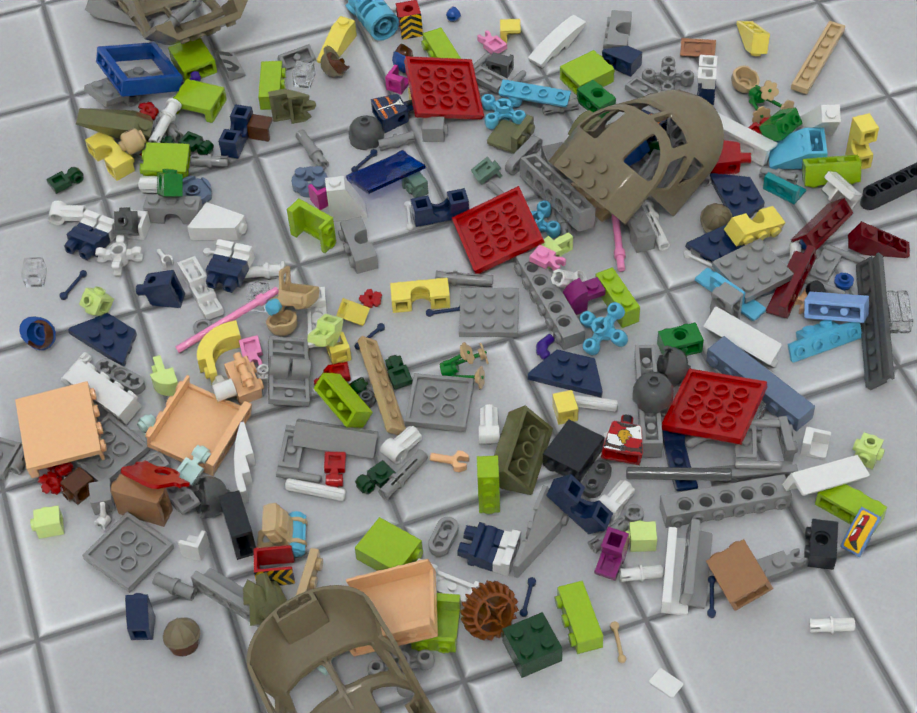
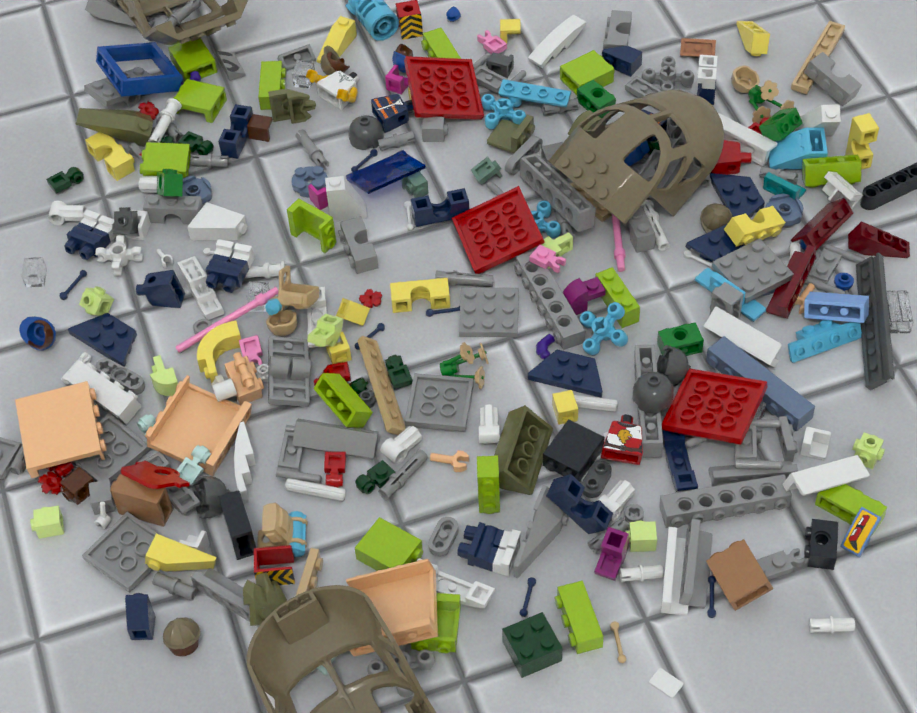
tan head [118,128,147,155] -> none
dark orange gear [460,580,519,641] -> none
white piece [551,269,587,289] -> none
dark grey axle [626,467,732,481] -> none
black tile [806,280,826,295] -> none
none -> light yellow slope [145,533,216,572]
none -> torso [306,69,359,110]
none -> sand blue plate [766,194,804,226]
none -> light grey arch [804,52,862,106]

